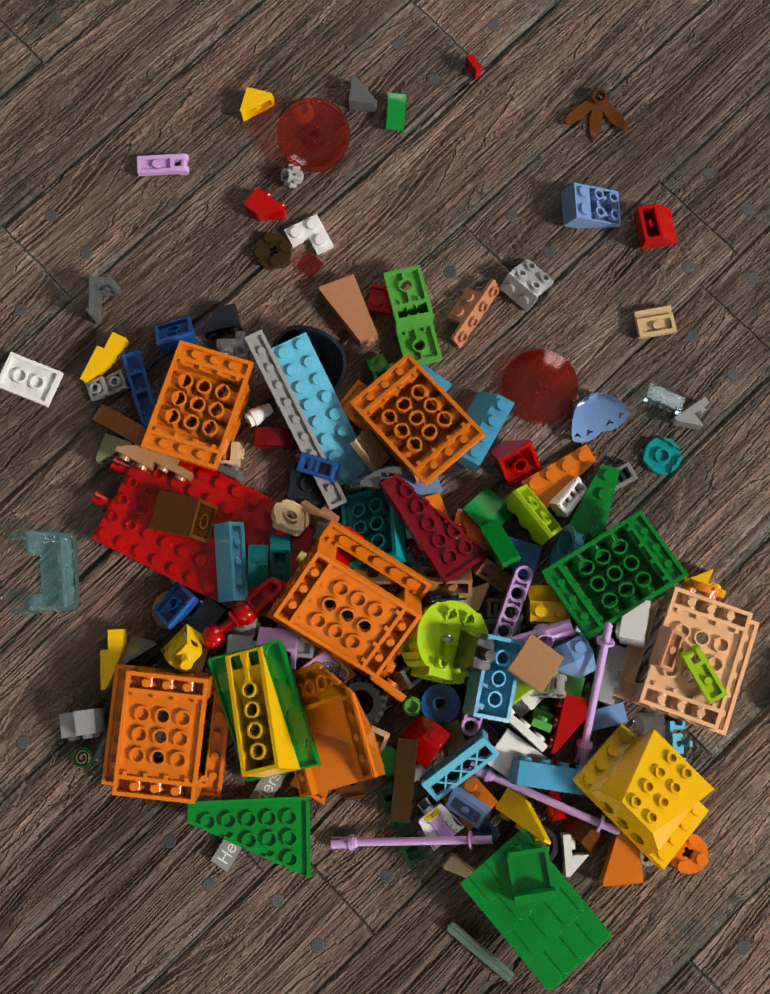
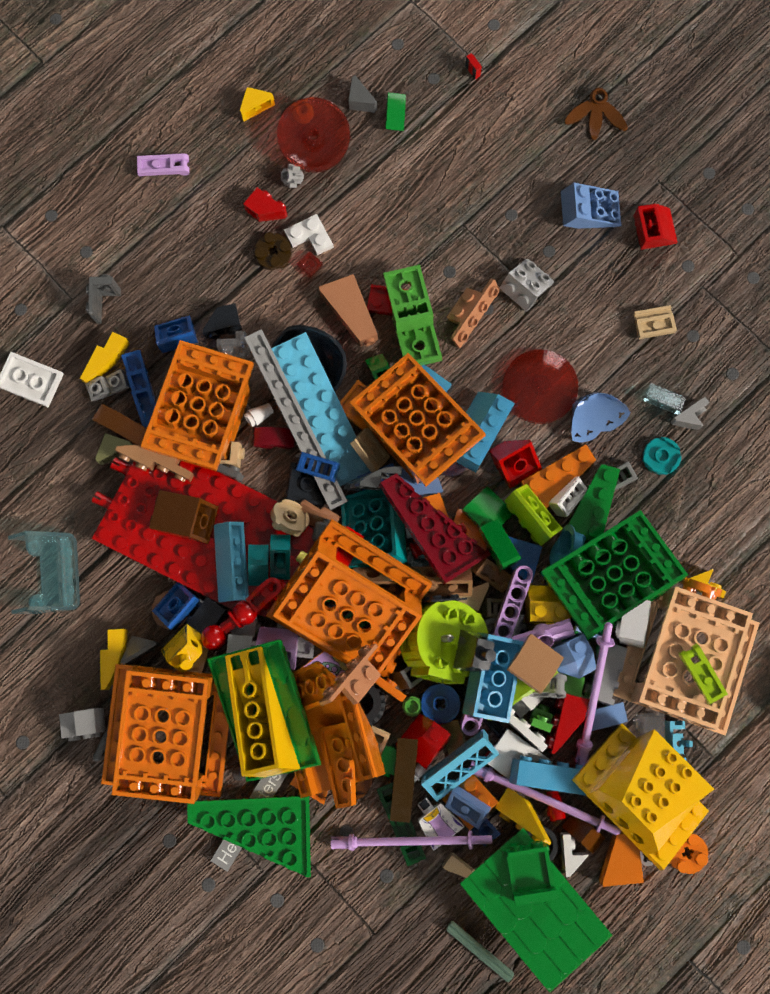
tile [73,747,94,767] -> none
nougat slope [649,626,686,672] -> none
none -> orange wing [317,722,356,809]
none -> nougat bracket [319,643,381,706]

